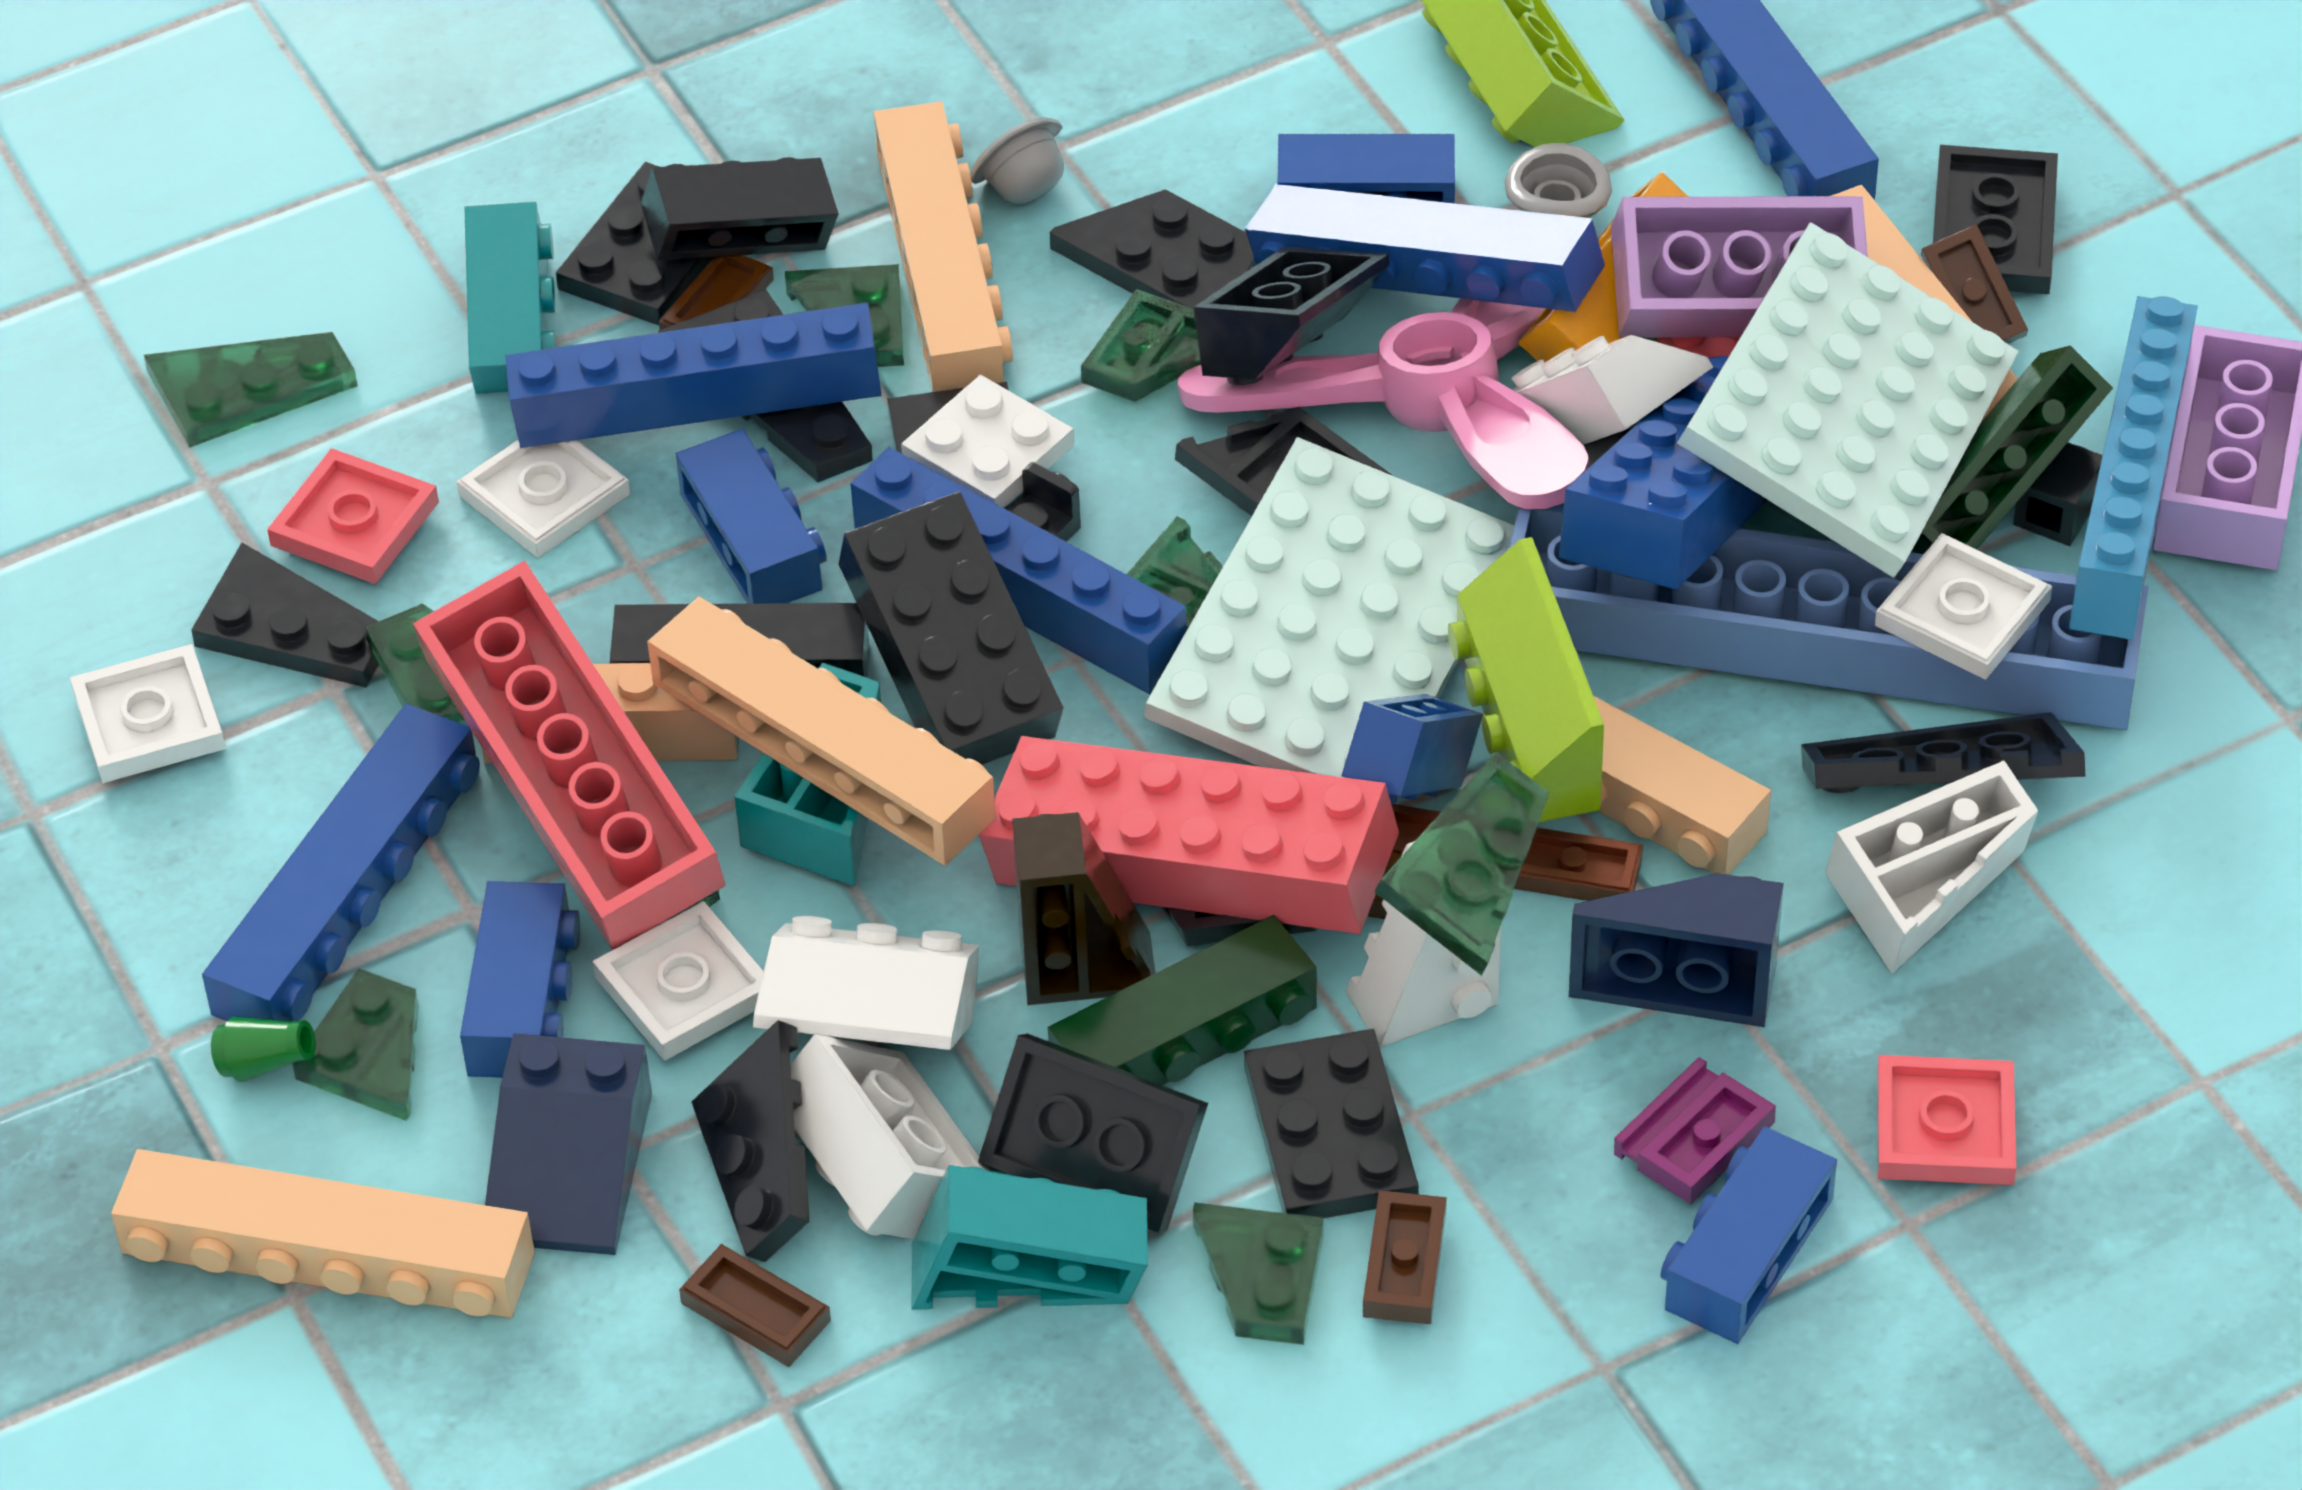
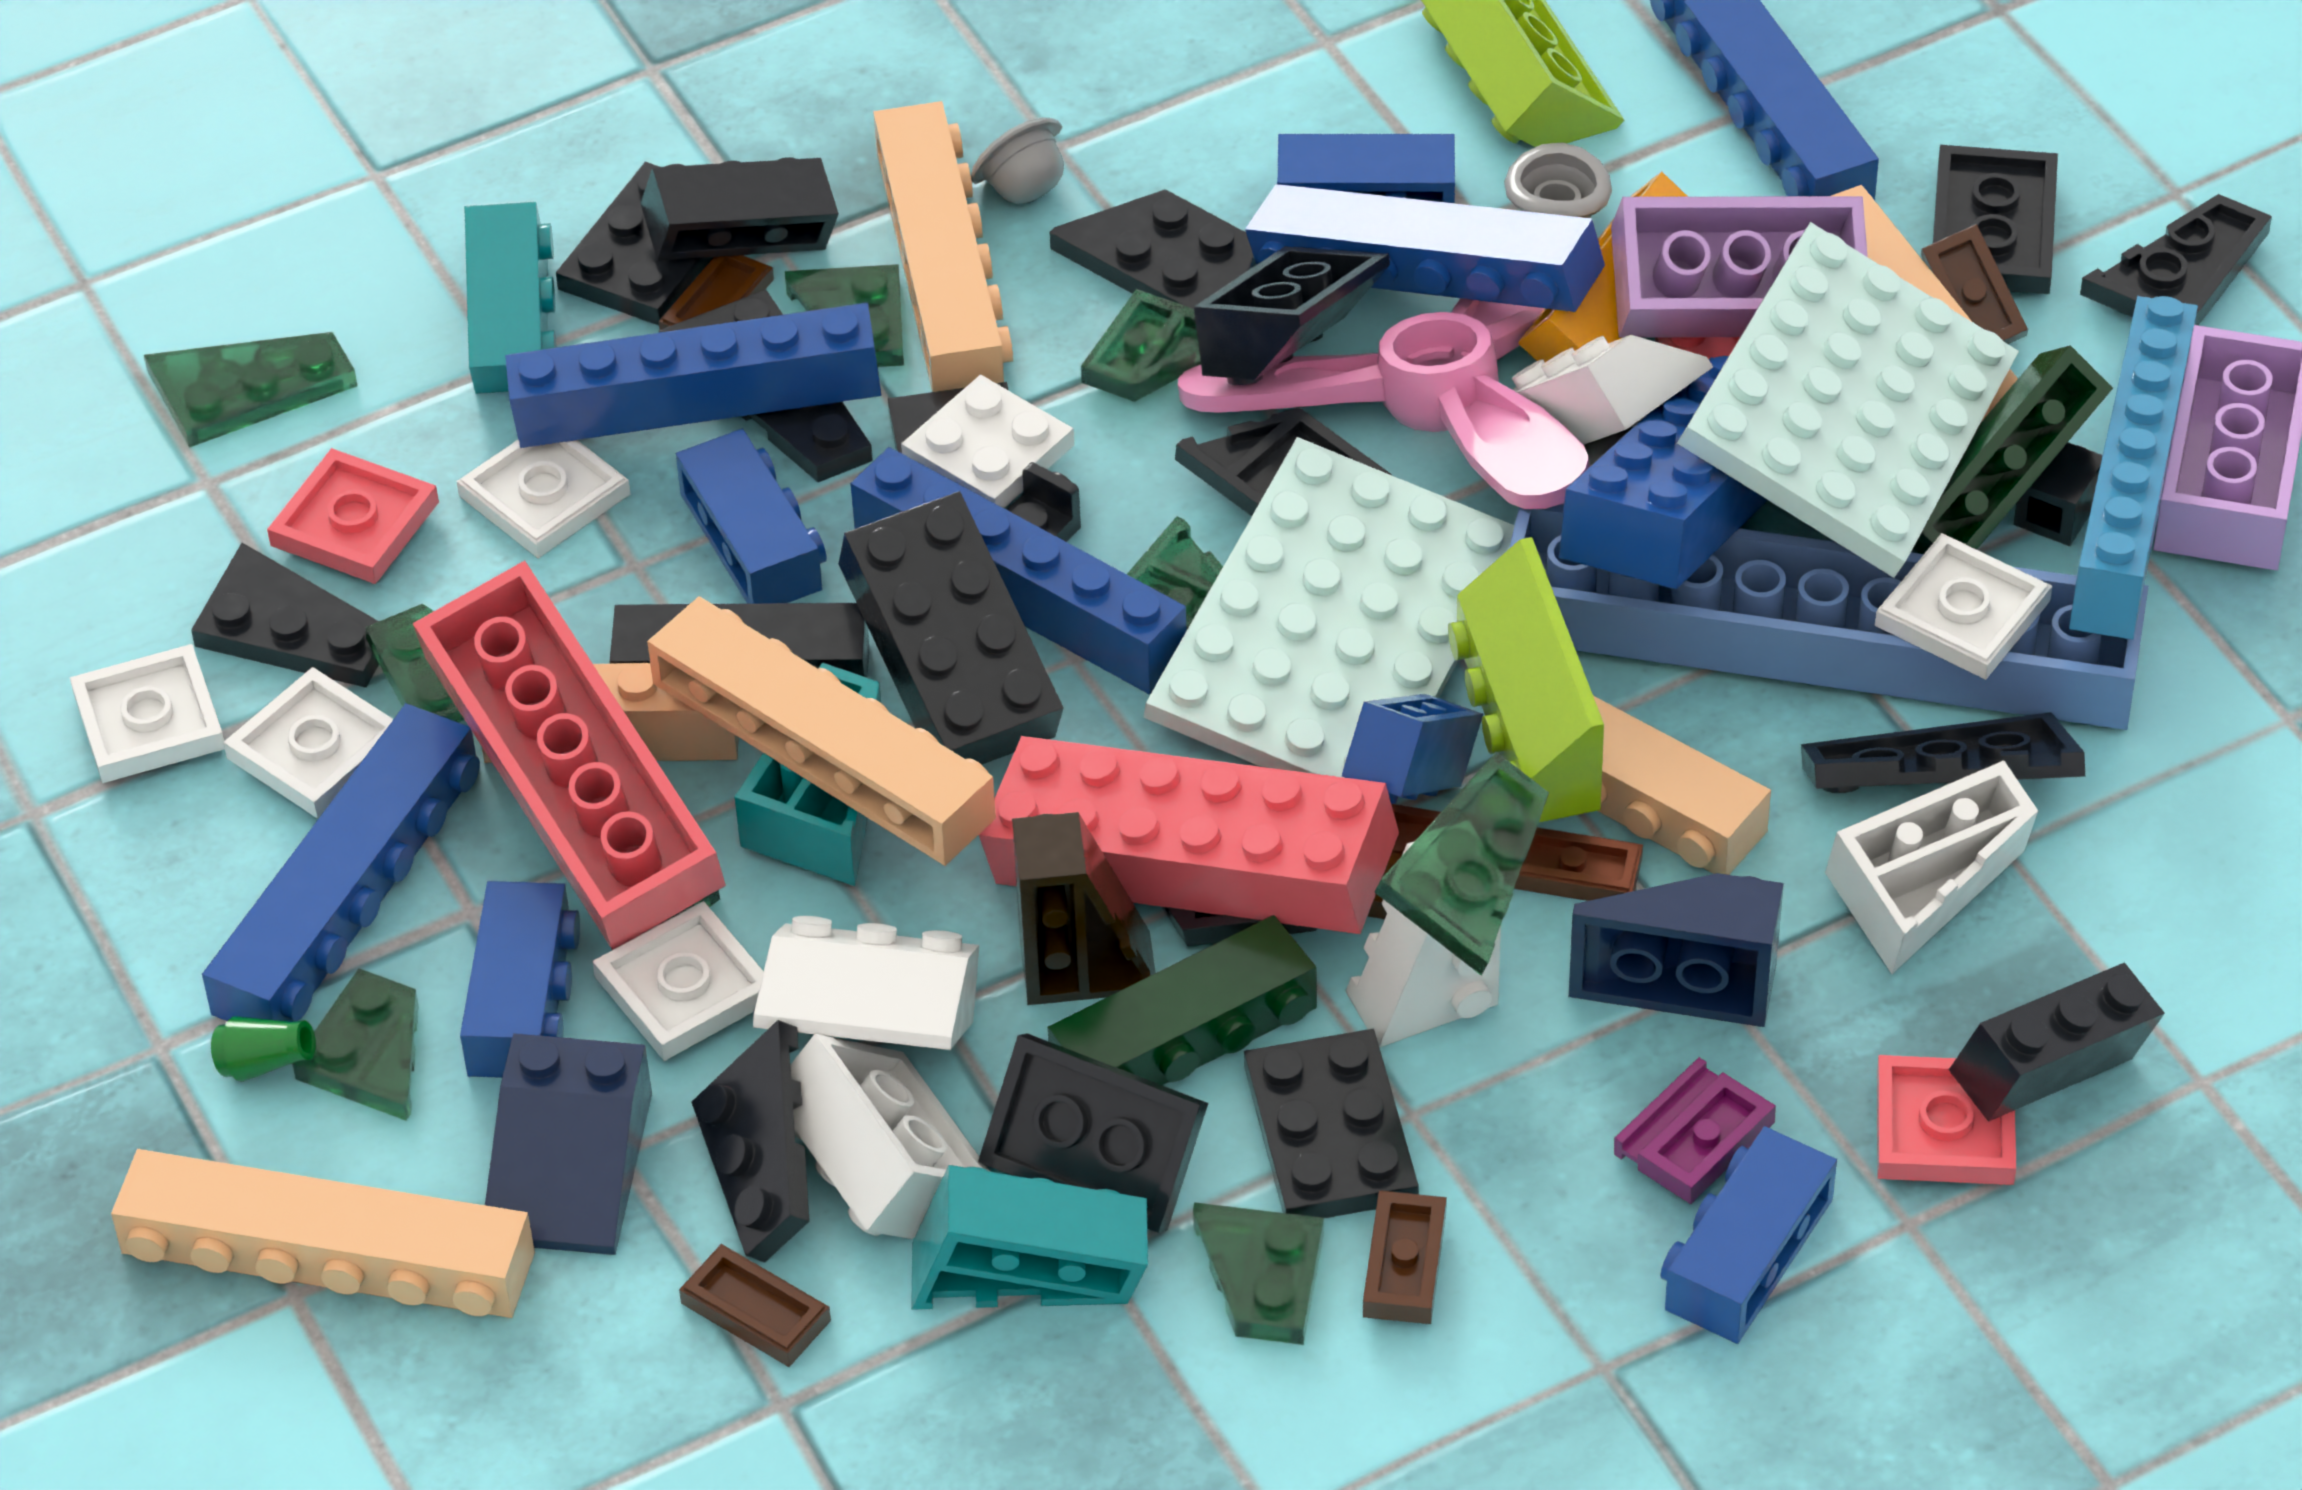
none -> white plate [223,667,393,819]
none -> black brick [1949,962,2165,1122]
none -> black wing [2080,194,2272,326]

